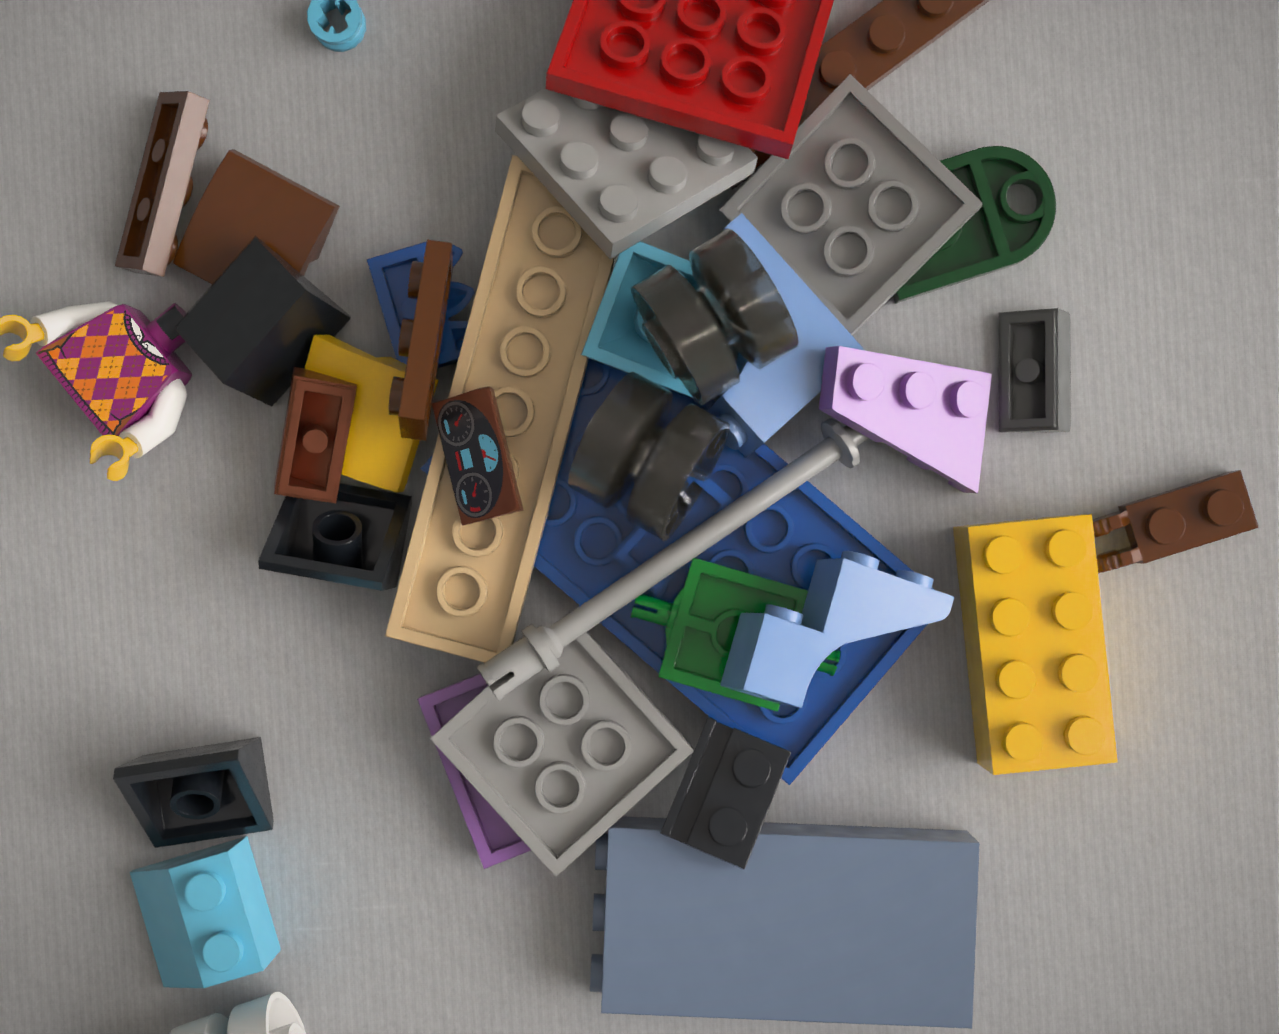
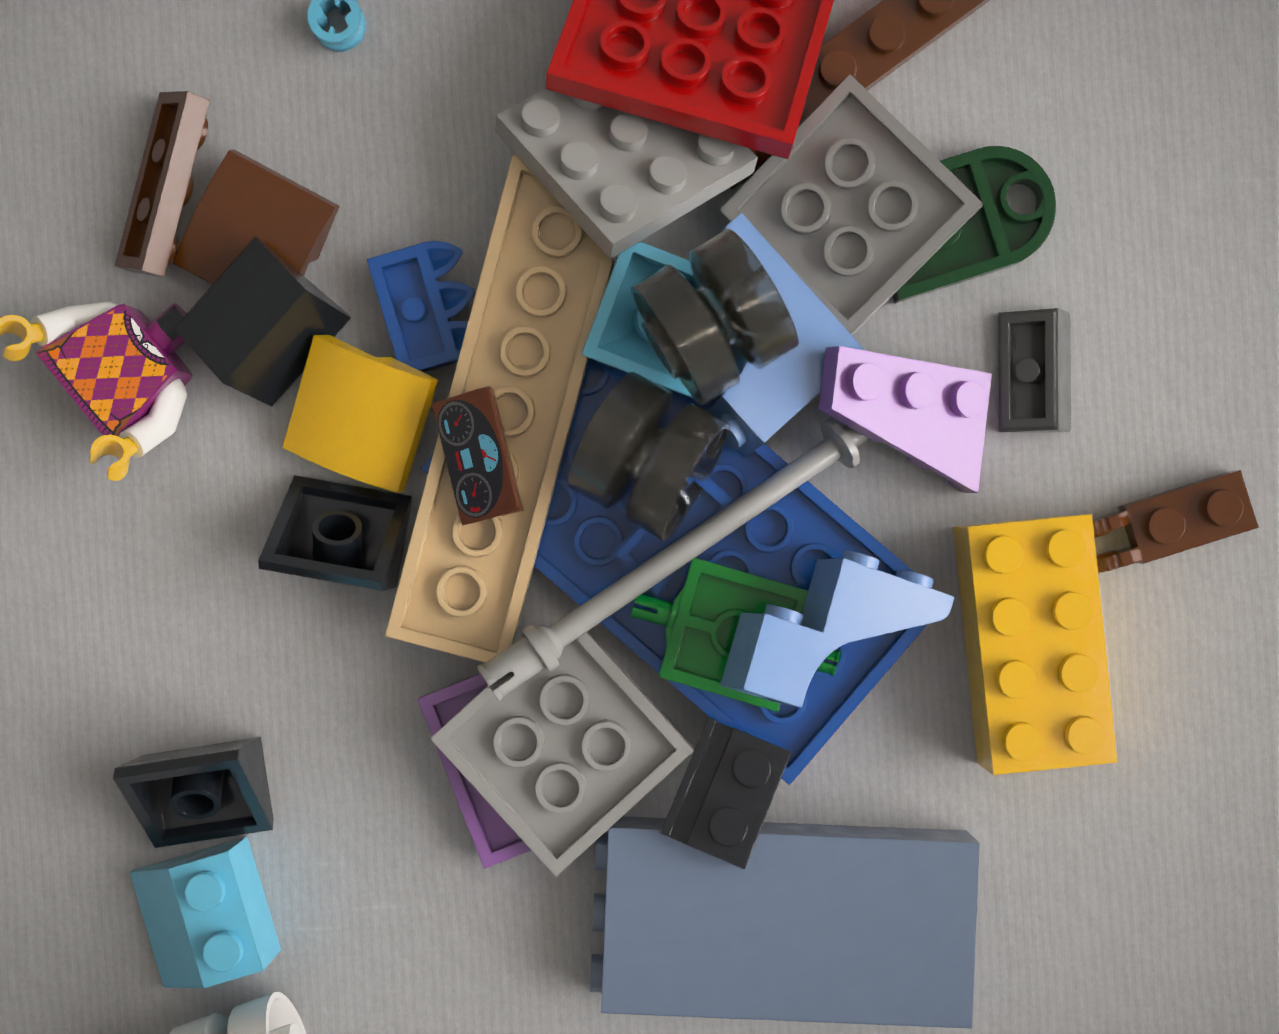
copper slope [274,367,357,504] -> none
reddish brown plate [389,239,453,441] -> none

